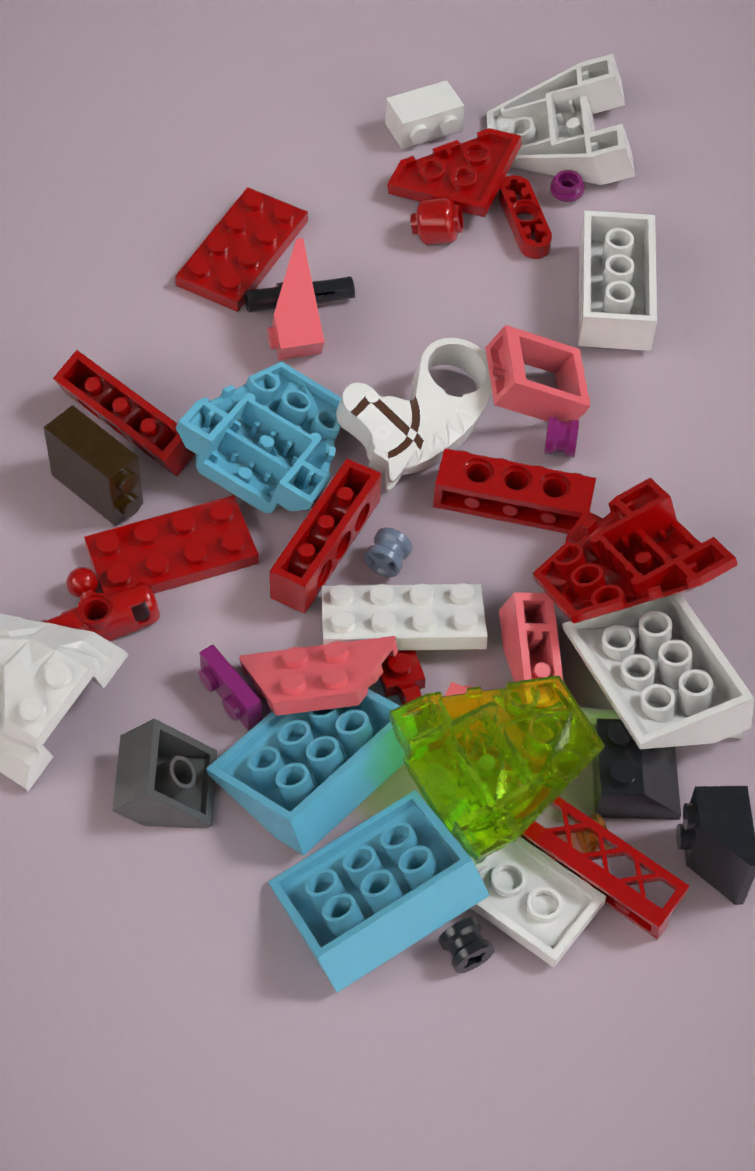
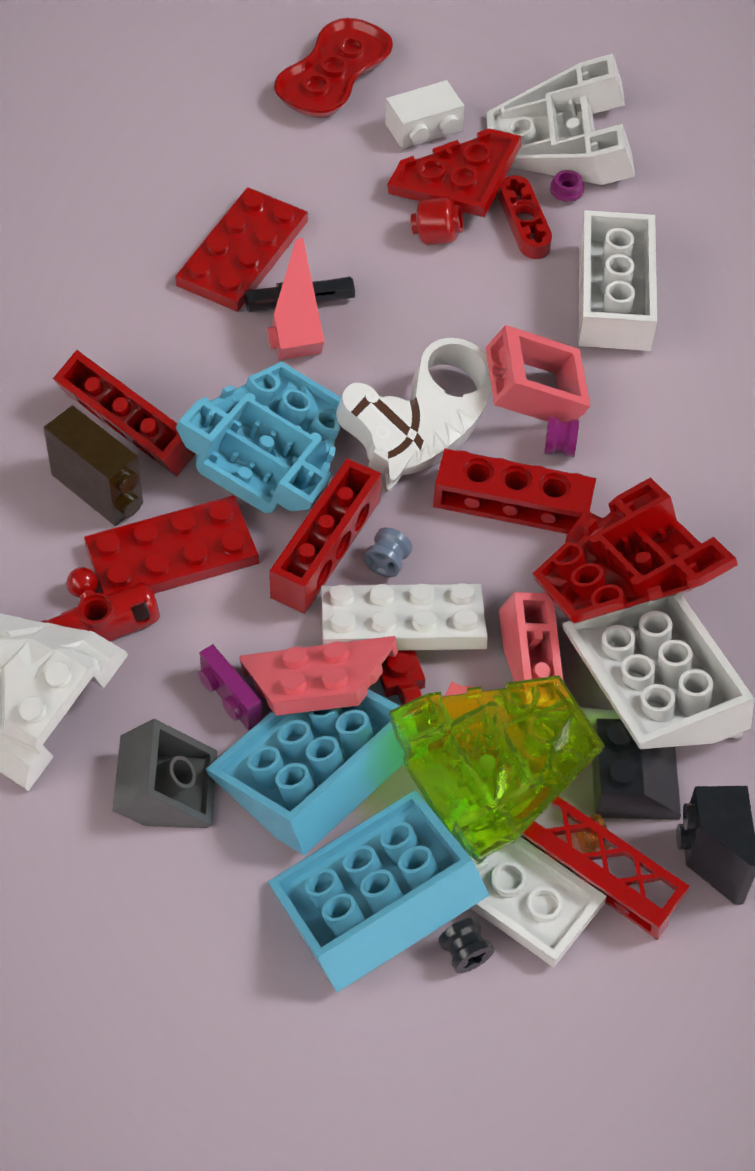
none -> red plate [274,18,393,118]

